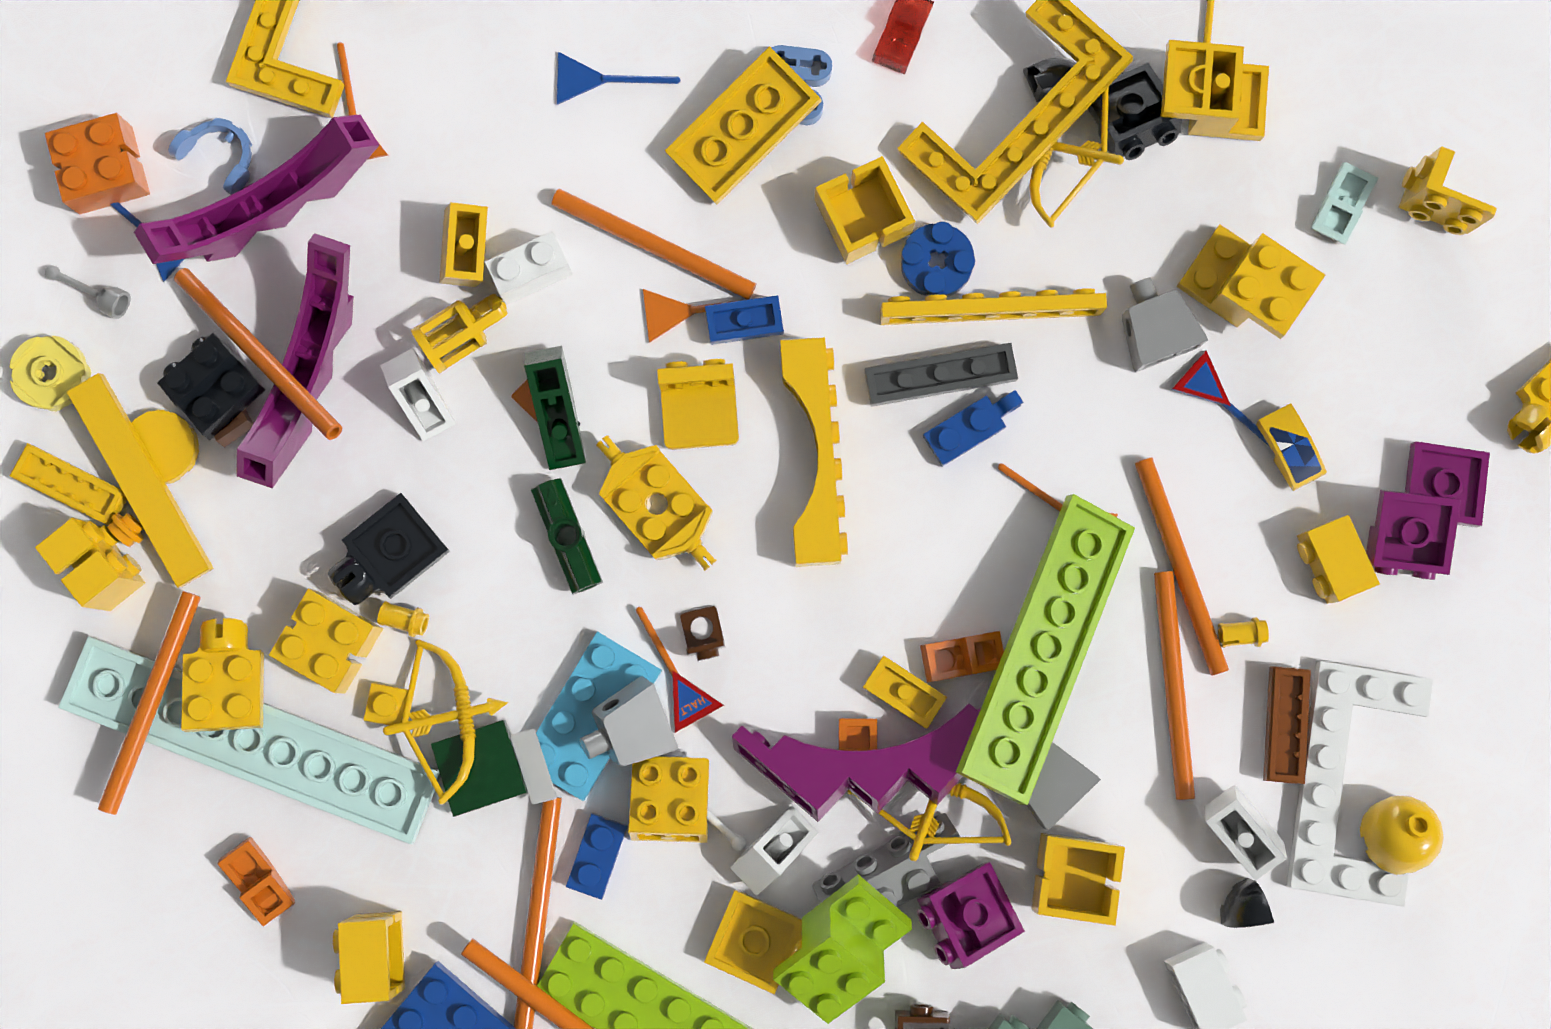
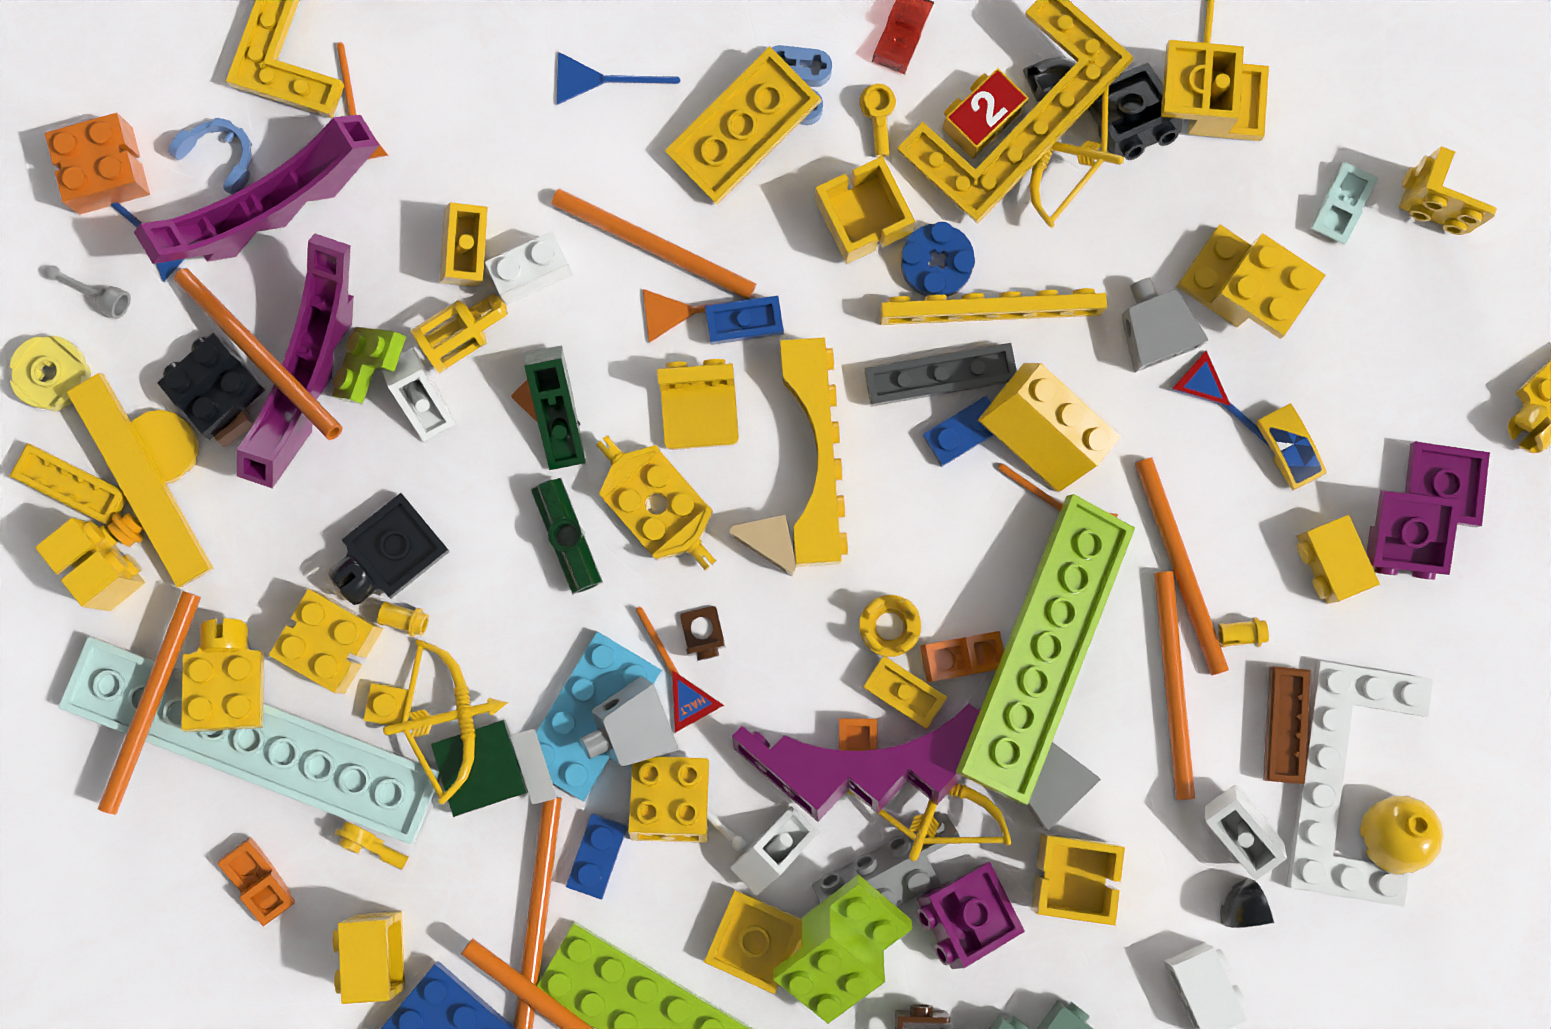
none -> lime plate [331,327,406,404]
none -> yellow plate [334,822,409,870]
none -> tan slope [729,515,796,576]
none -> yellow plate [859,83,896,158]
none -> yellow piece [859,595,921,657]
none -> brick [942,68,1029,159]
none -> yellow slope [978,363,1121,492]

